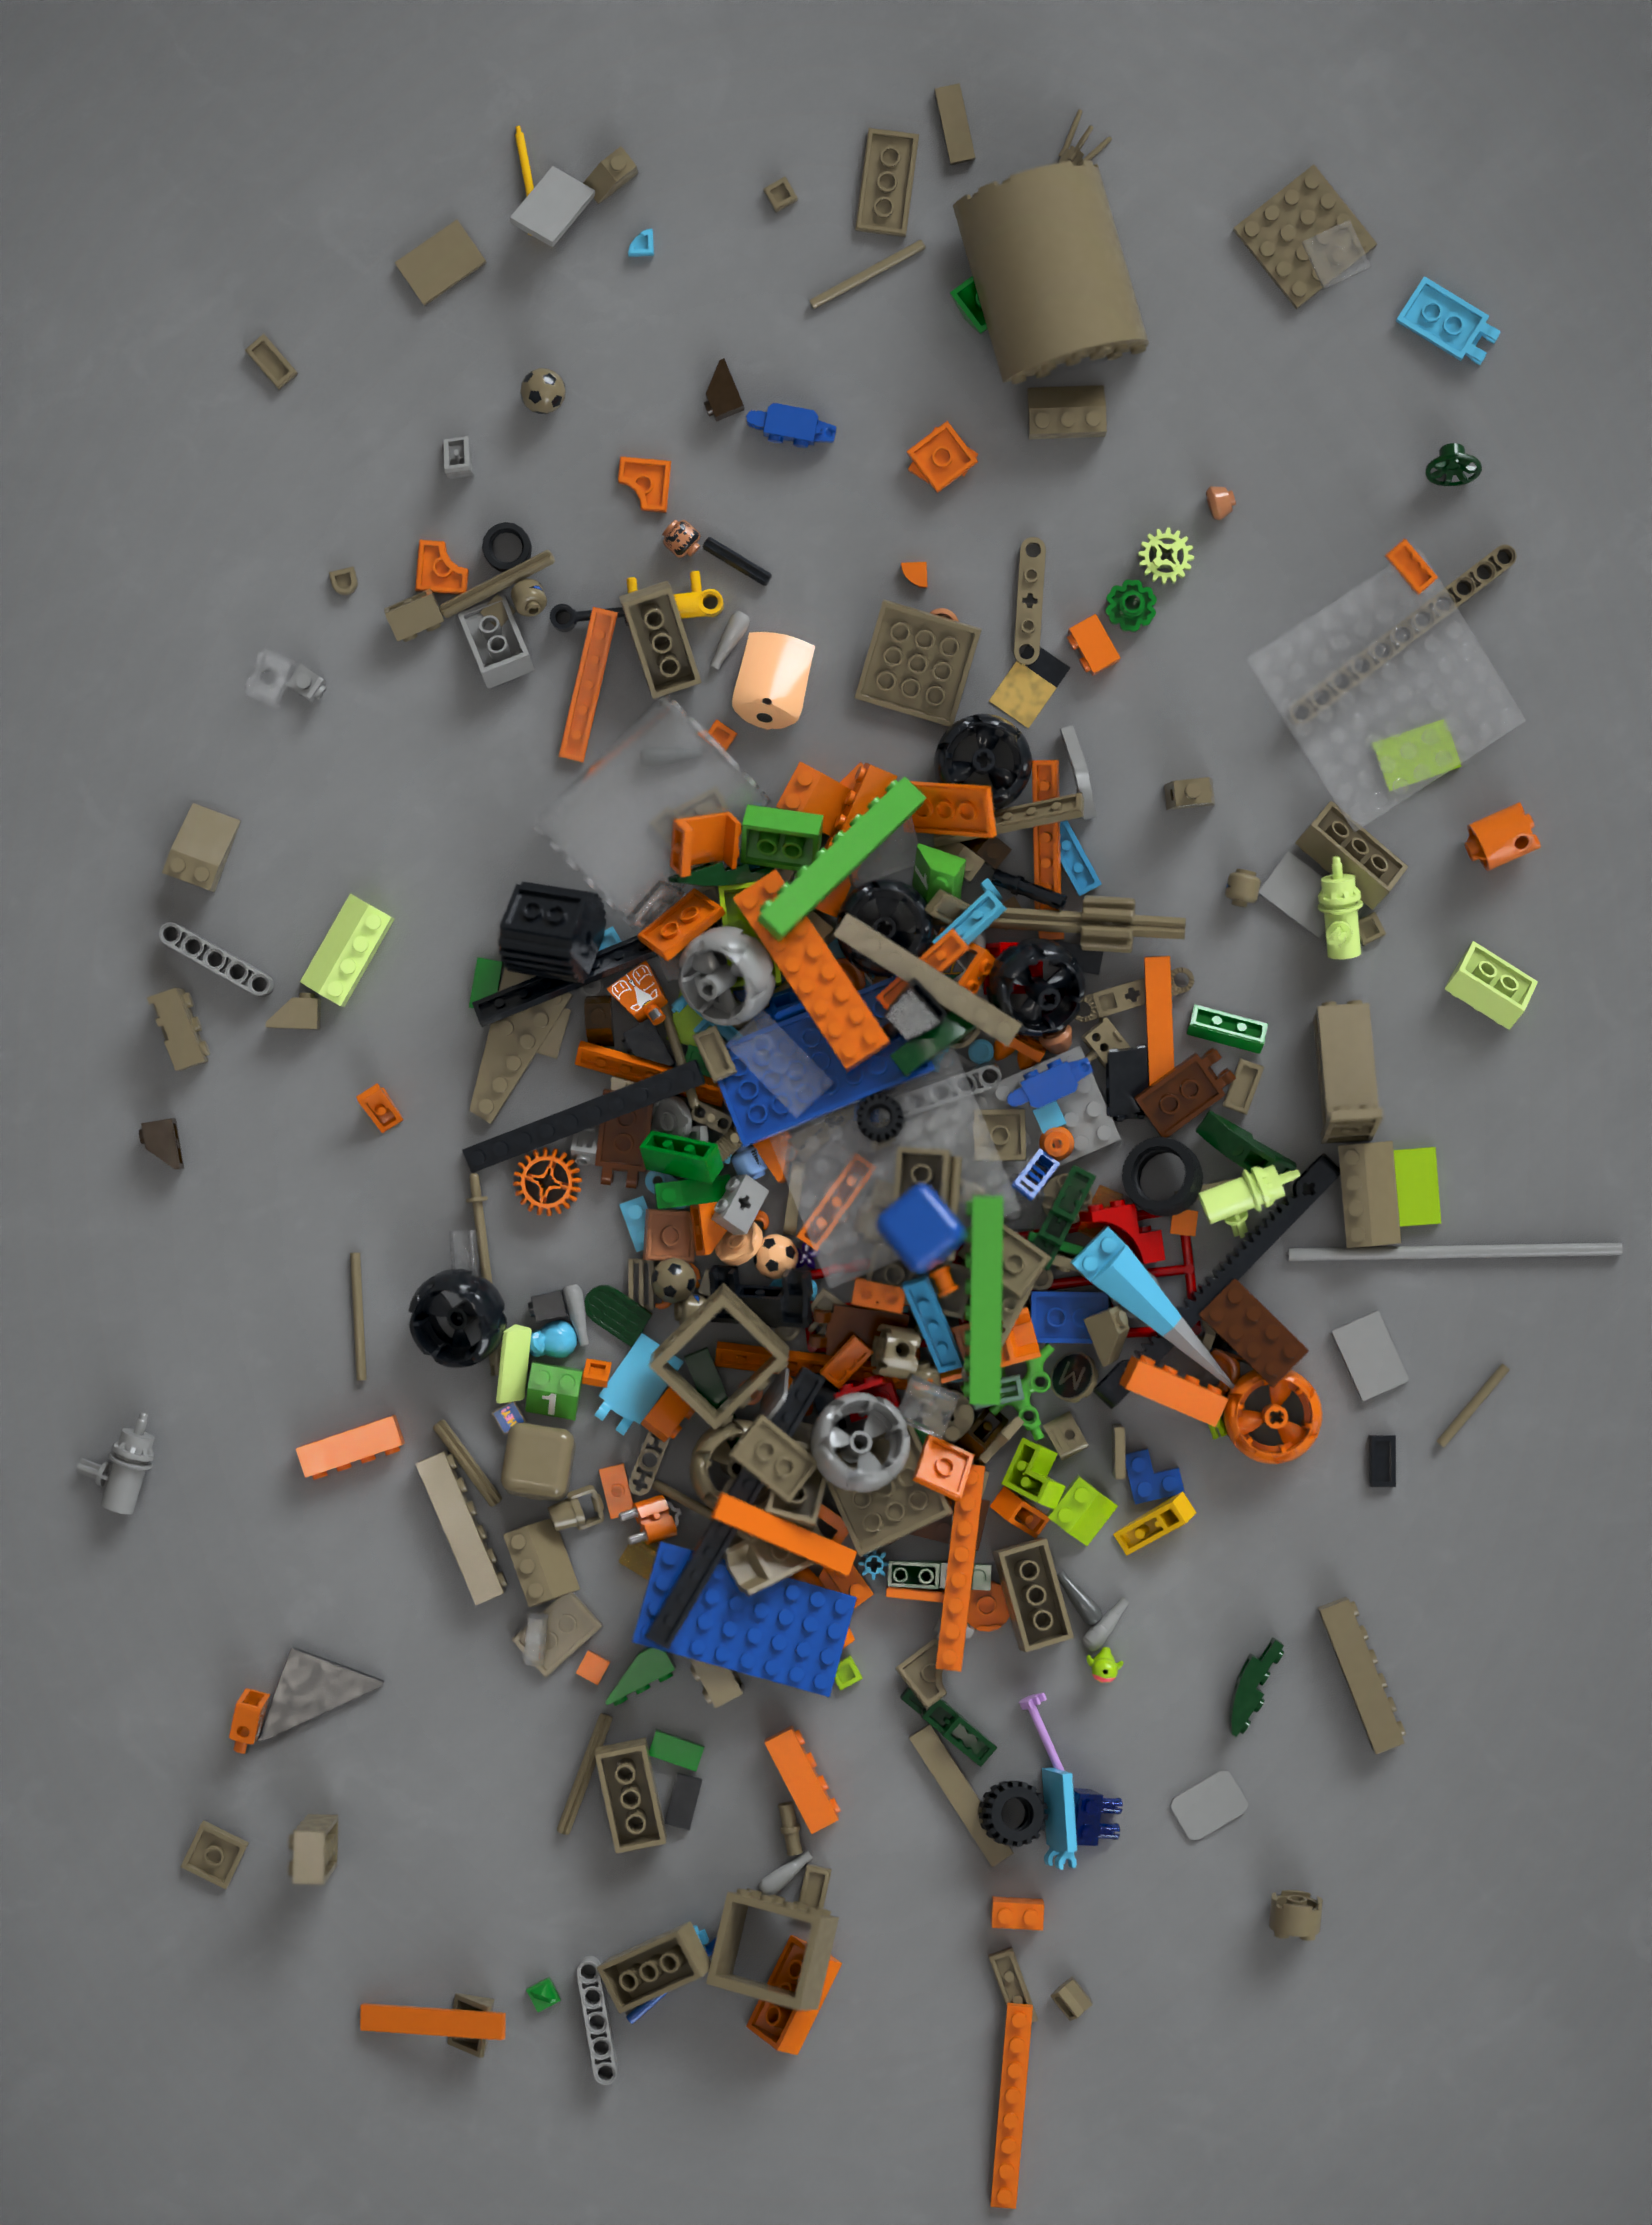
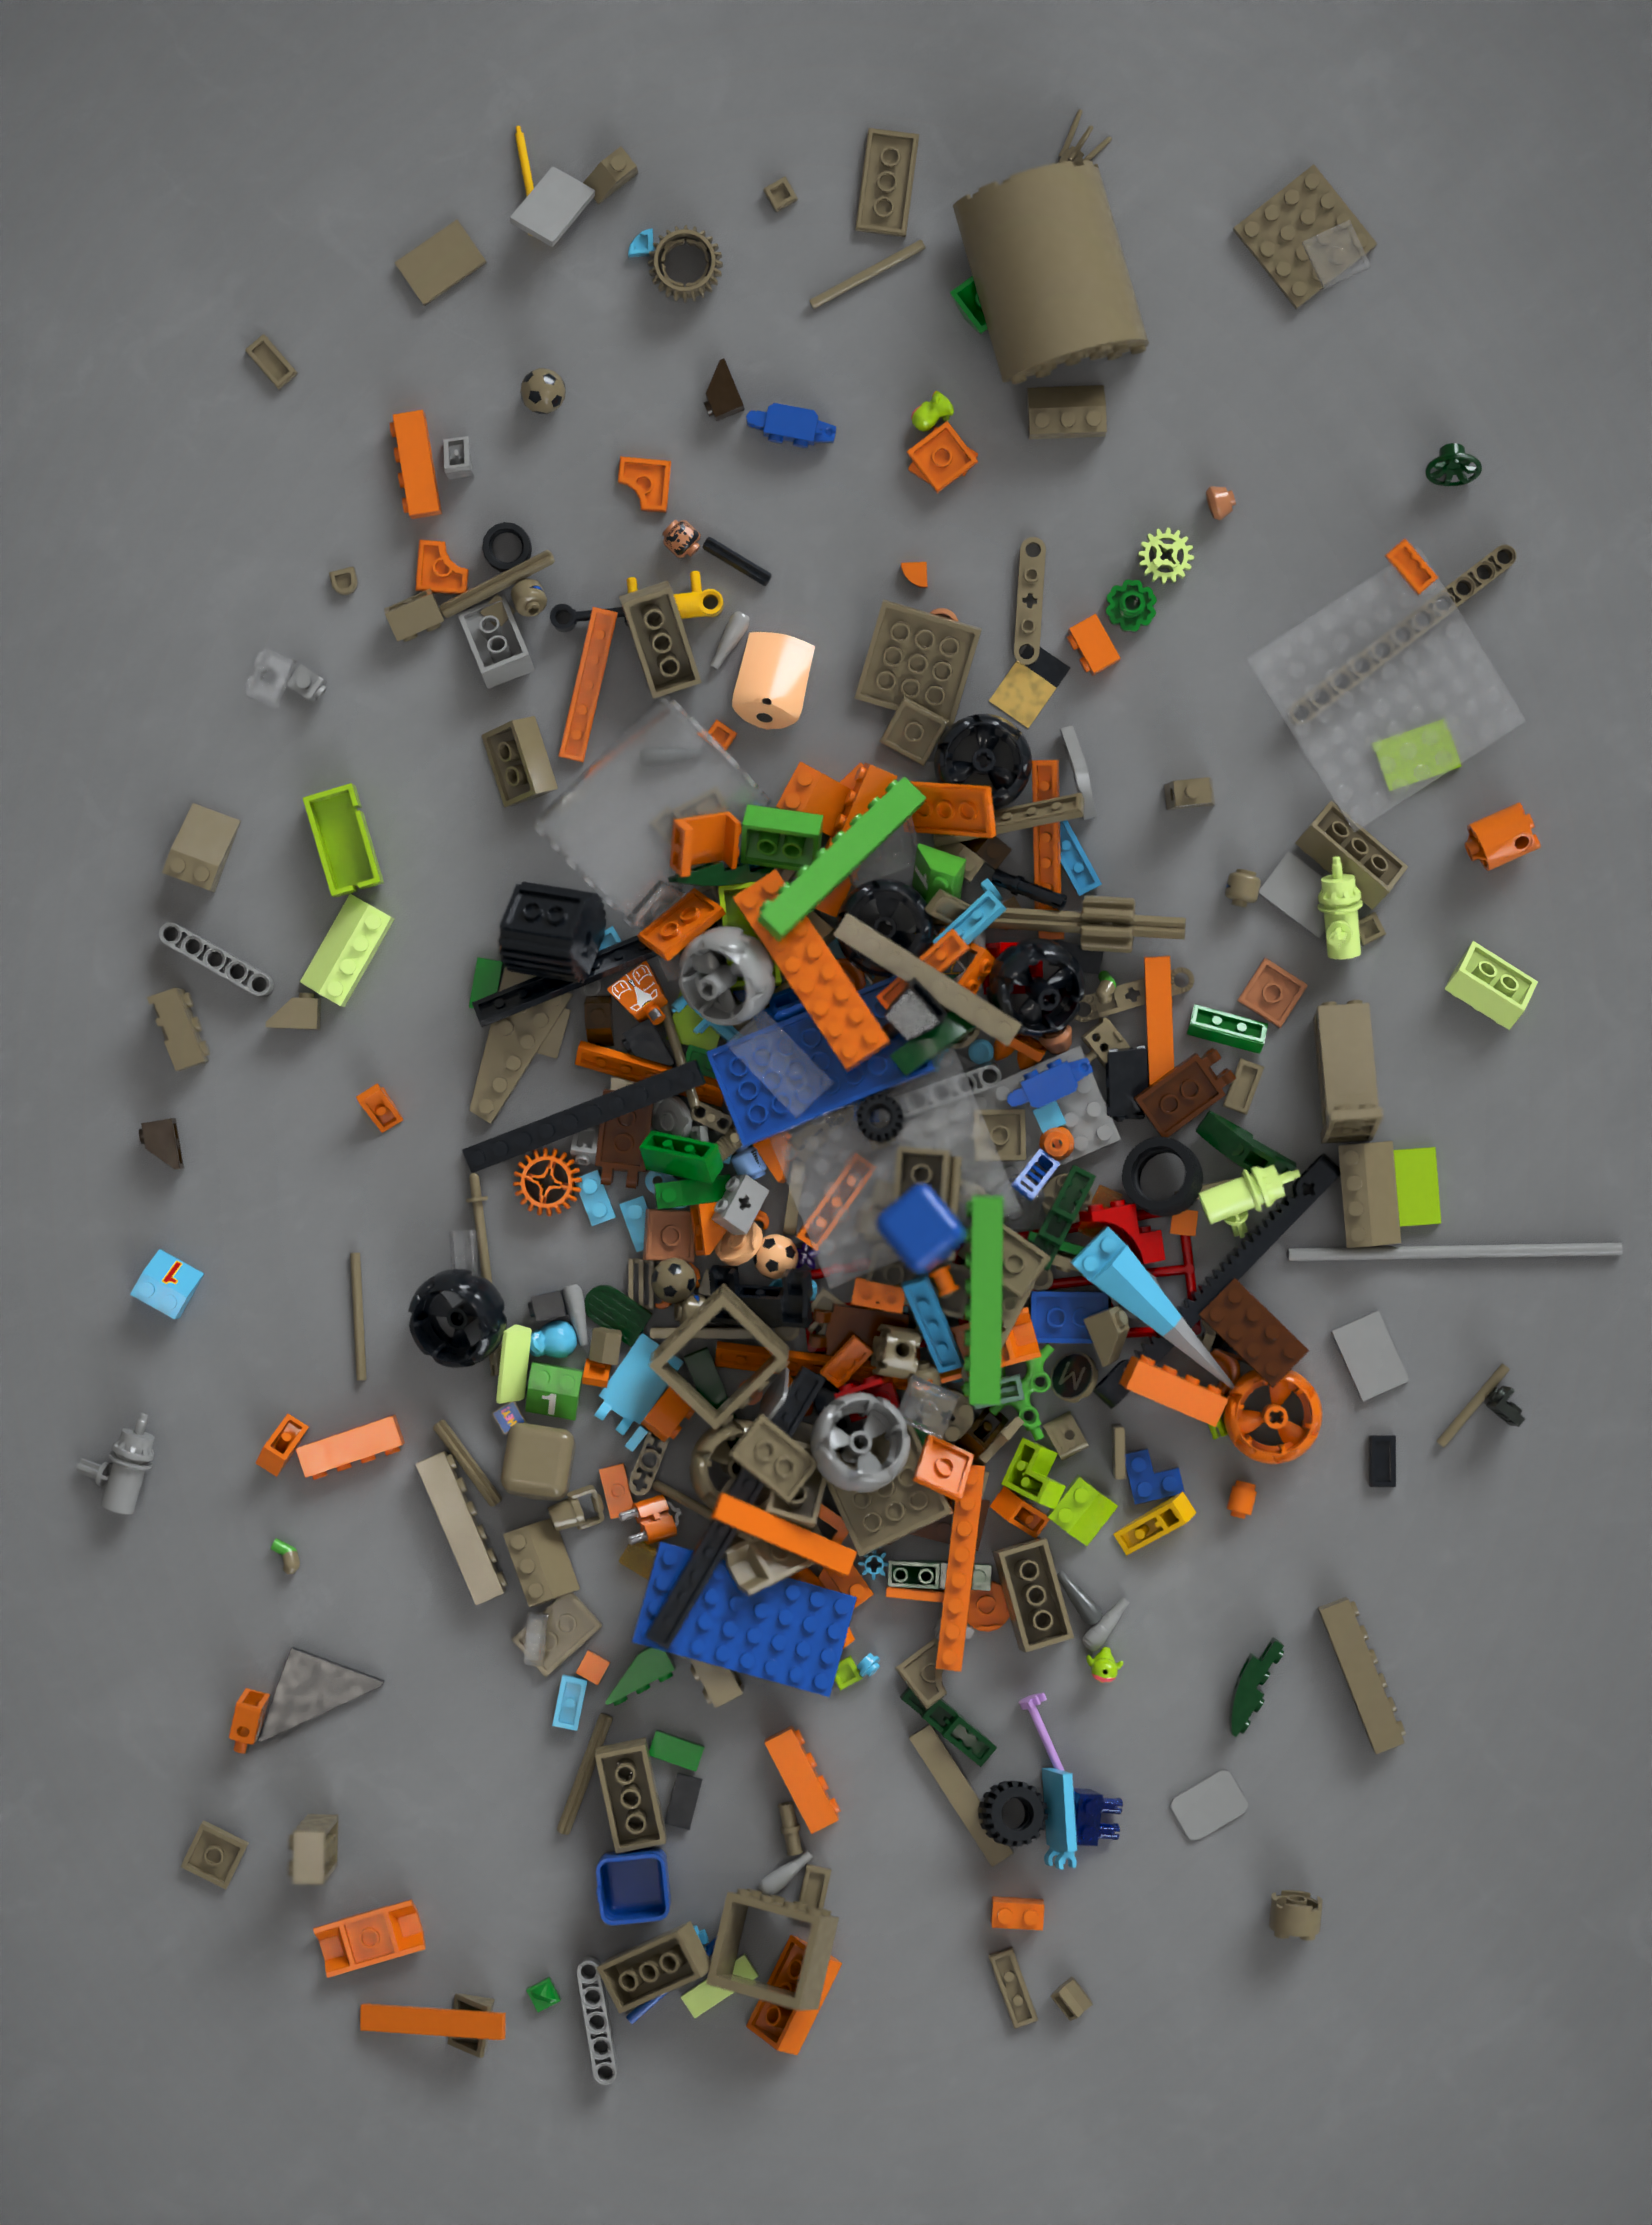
dark tan tile [693,1025,738,1083] -> none
dark tan tile [935,83,975,165] -> none
orange plate [990,2003,1033,2209] -> none
medium azure tile [1396,276,1501,365] -> none
none -> medium azure slope [130,1249,204,1320]
none -> orange slope [255,1414,309,1477]
none -> arm [270,1538,300,1574]
none -> lime piece [303,783,384,898]
none -> orange piece [313,1899,426,1978]
none -> orange brick [389,410,442,519]
none -> dark tan slope [481,716,558,808]
none -> medium azure plate [552,1674,588,1731]
none -> medium azure plate [575,1170,616,1226]
none -> dark tan piece [589,1327,622,1365]
none -> blue piece [596,1847,671,1925]
none -> medium azure tile [625,1425,649,1452]
none -> dark tan gear [648,225,723,303]
none -> dark tan tile [650,1327,753,1339]
none -> yellowish green tile [681,1953,759,2018]
none -> medium azure plate [857,1653,880,1677]
none -> dark tan tile [879,696,949,766]
none -> lime animal [911,391,954,432]
none -> dark tan arm [1096,971,1116,1004]
none -> orange brick [1226,1480,1257,1519]
none -> nougat tile [1237,958,1308,1028]
none -> pearl dark grey bracket [1486,1386,1525,1427]

